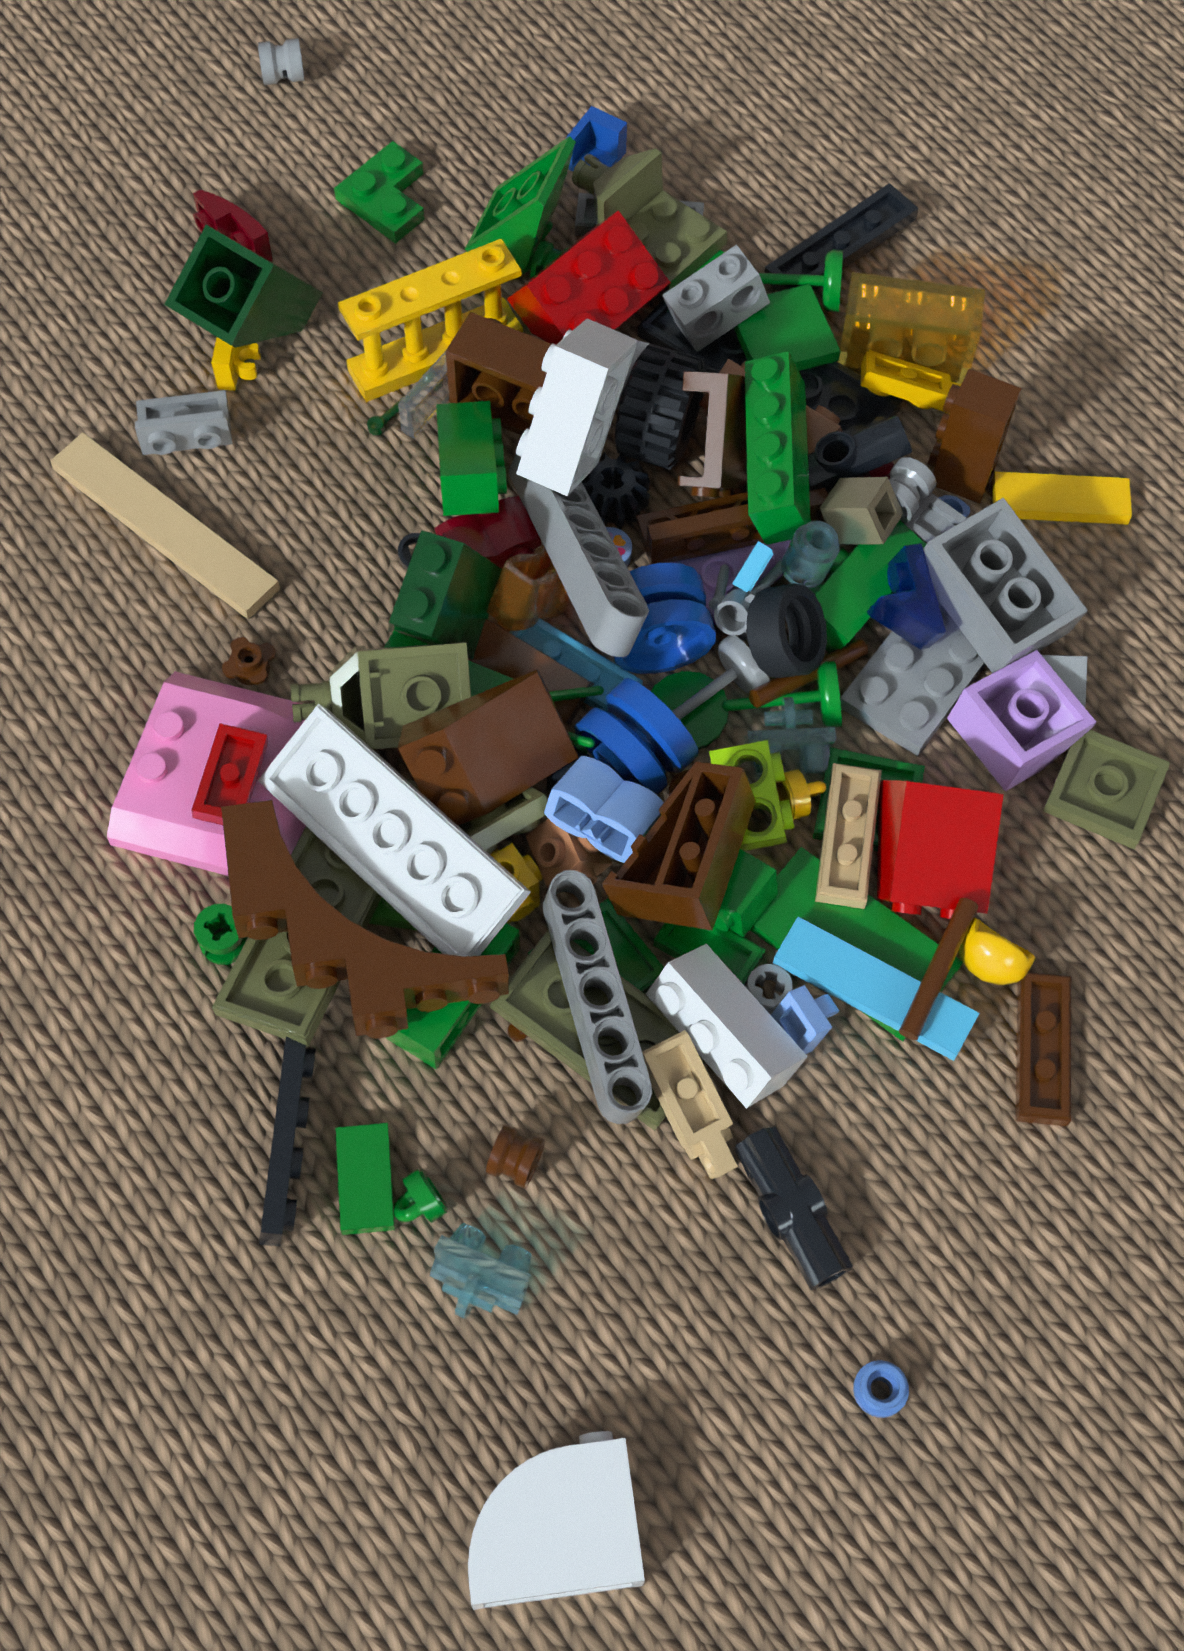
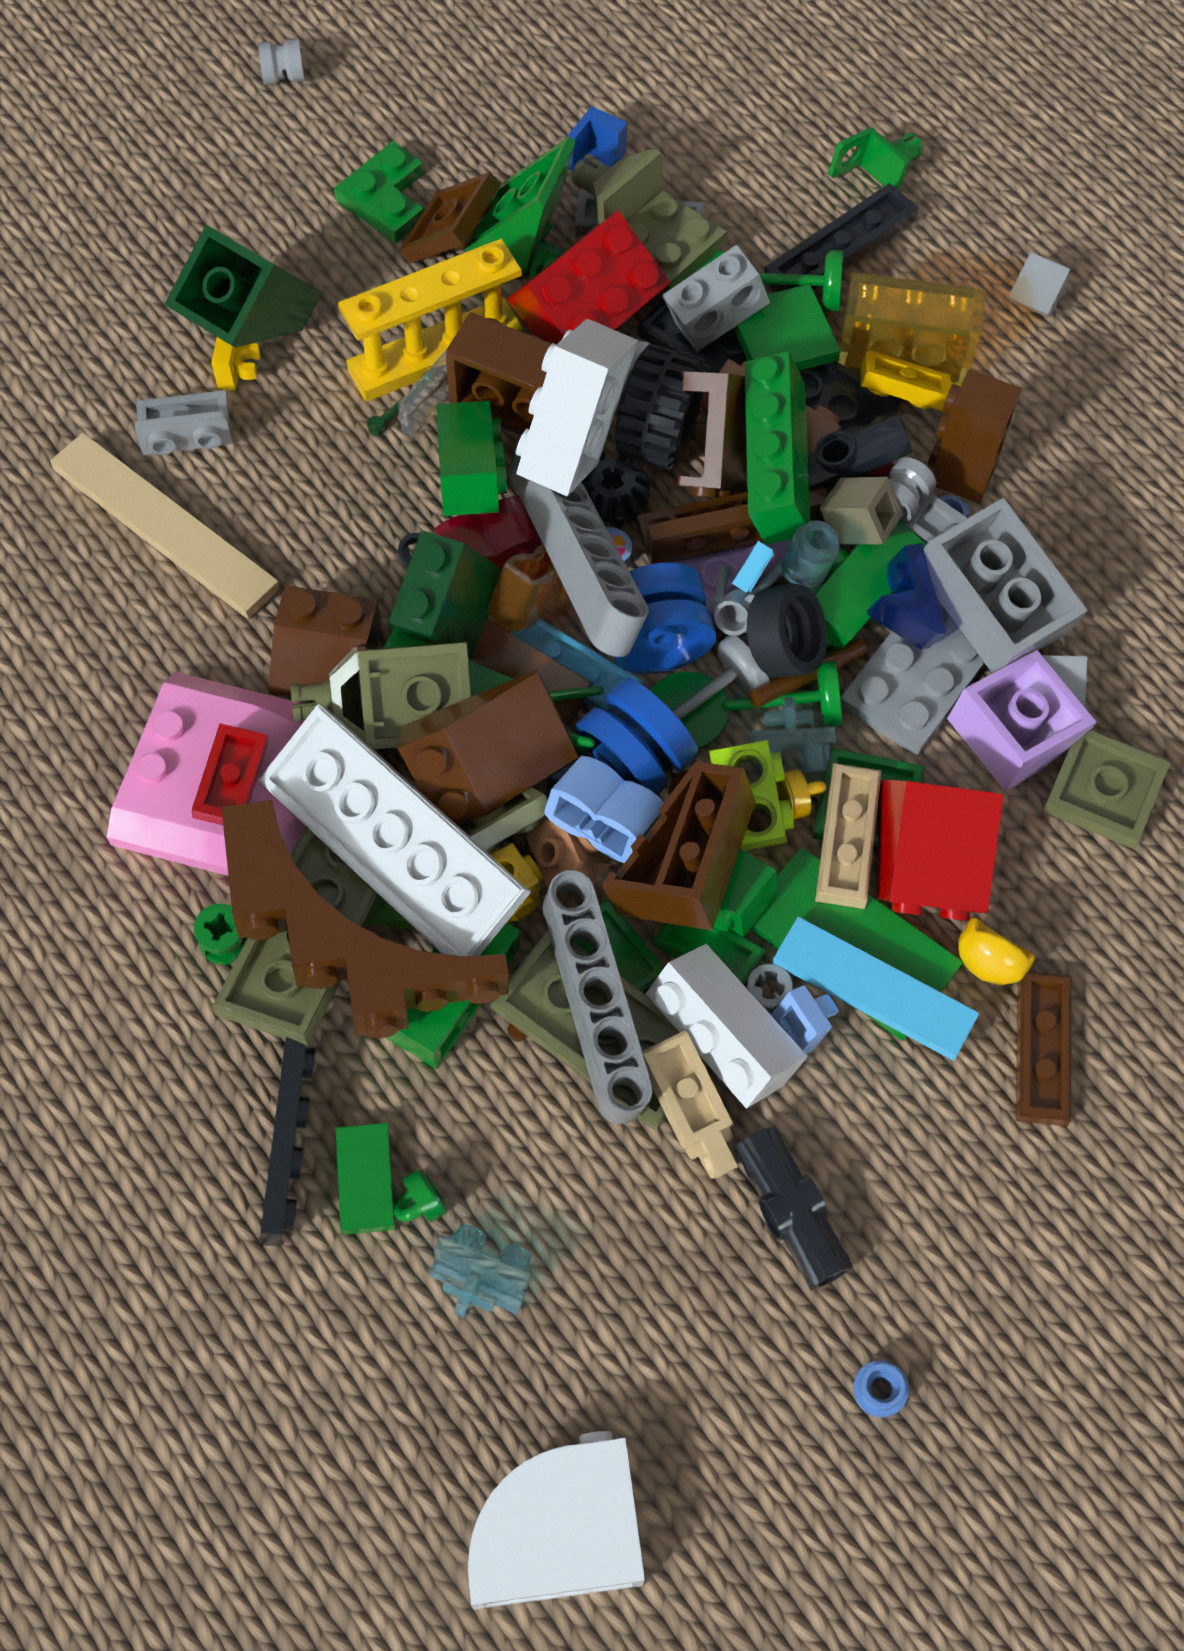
dark red slope [193,189,273,262] -> none
reddish brown plate [222,637,276,685] -> none
reddish brown wheel [486,1124,545,1189] -> none
reddish brown bar [899,898,978,1040] -> none
yellow tile [992,471,1132,525] -> none
none -> reddish brown slope [268,585,382,701]
none -> reddish brown plate [399,171,501,263]
none -> green bracket [828,127,923,191]
none -> light grey brick [1008,252,1070,318]

